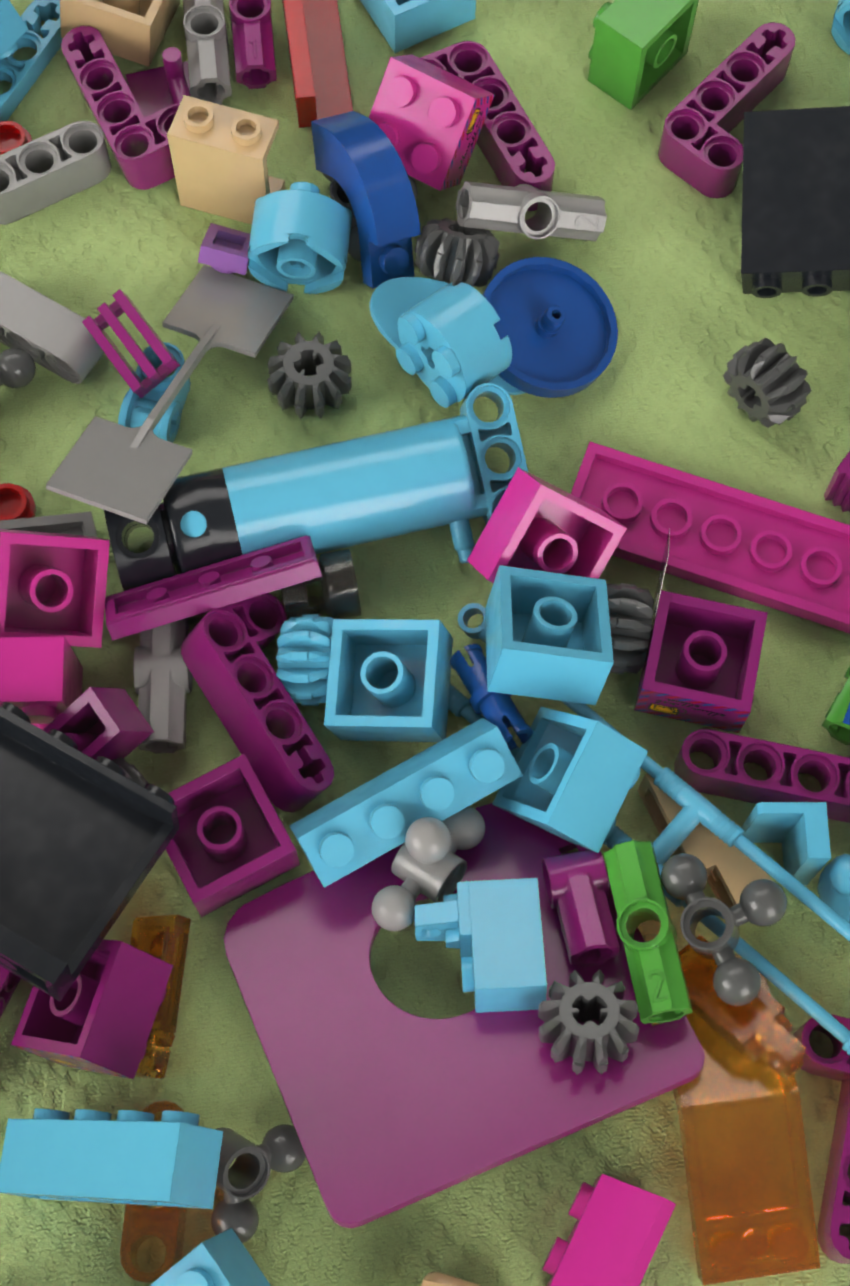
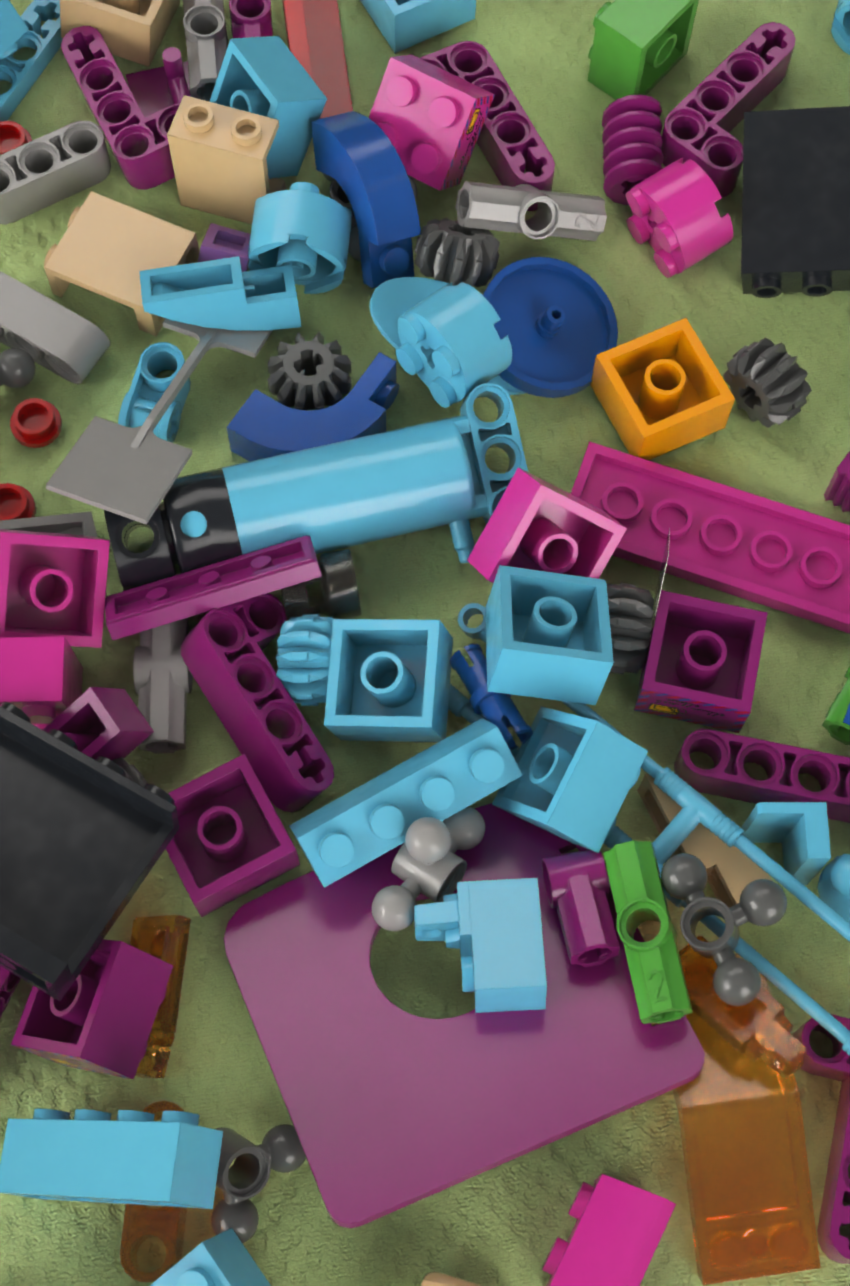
magenta tile [82,289,180,398] -> none
dark grey gear [538,969,639,1075] -> none
none -> red plate [10,398,62,448]
none -> tan panel [44,191,199,337]
none -> medium azure slope [139,256,302,331]
none -> medium azure brick [209,36,327,179]
none -> blue arch [226,352,400,461]
none -> light orange brick [590,318,735,460]
none -> magenta piece [602,95,664,205]
none -> dark pink brick [626,158,733,278]

